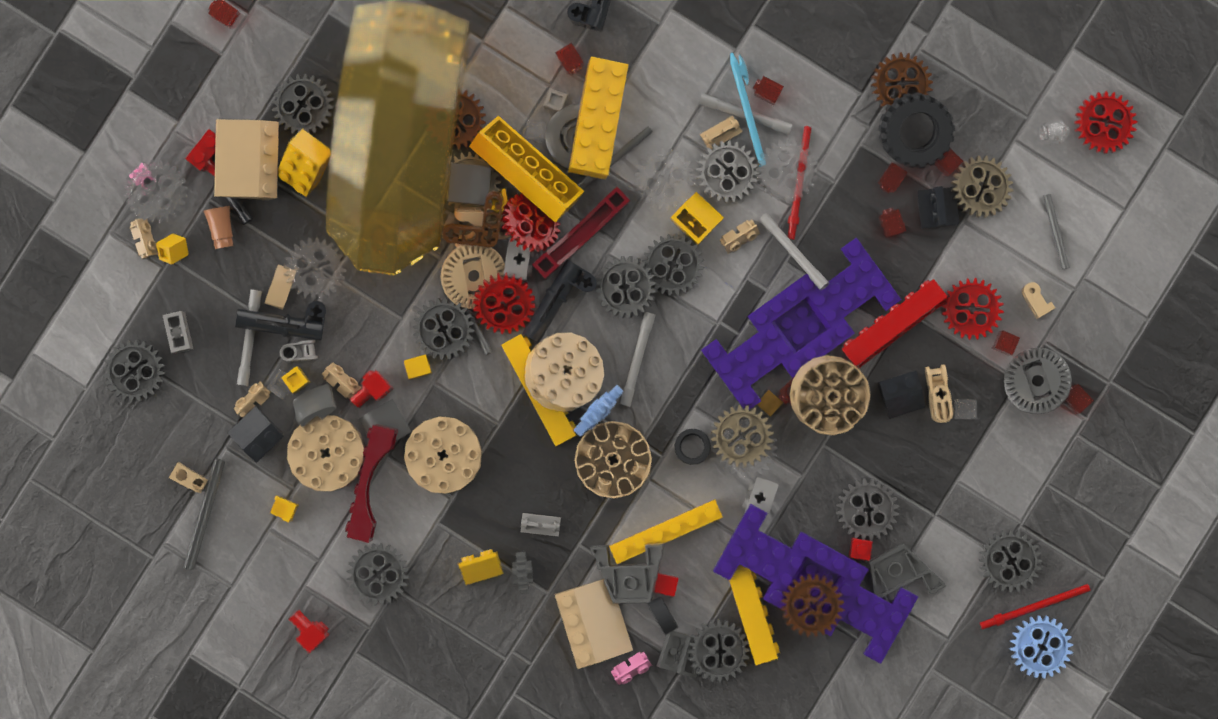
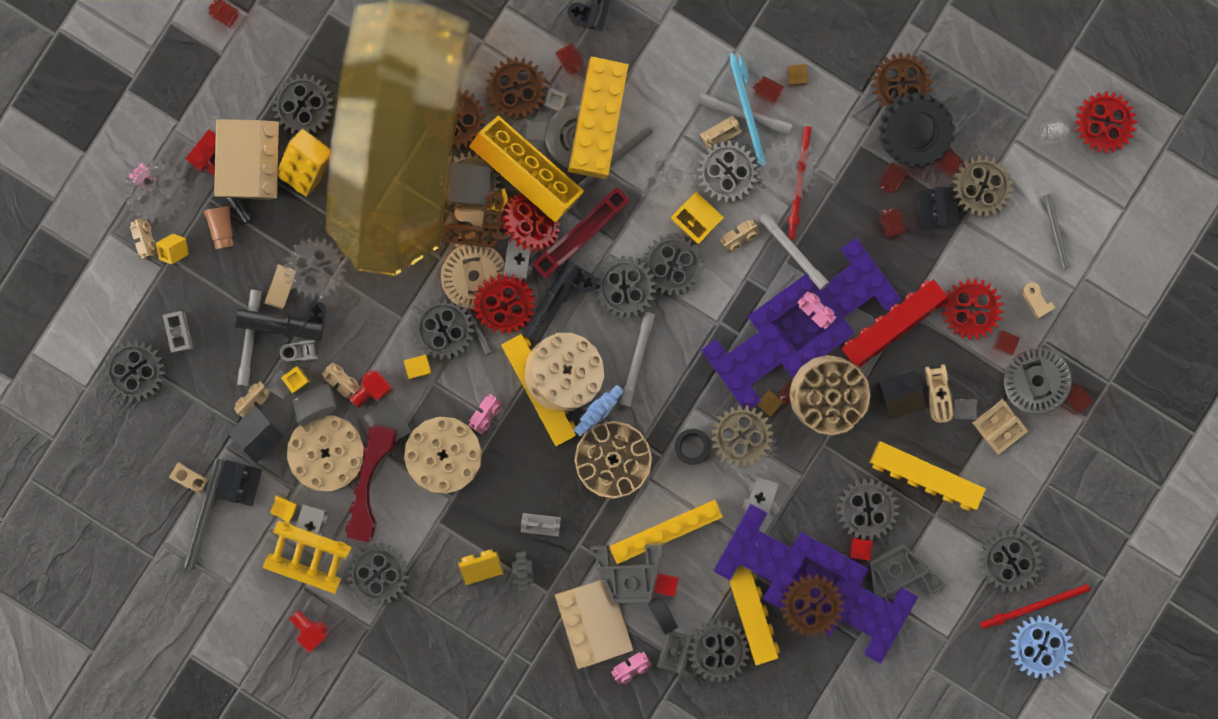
none -> black bracket [216,460,262,506]
none -> yellow fence [263,521,352,594]
none -> light grey brick [292,504,329,548]
none -> bright pink hinge [468,394,503,434]
none -> reddish brown gear [486,57,548,120]
none -> pearl gold tile [787,64,808,85]
none -> bright pink hinge [797,291,836,329]
none -> yellow brick [869,441,986,511]
none -> tan slope [972,399,1028,455]

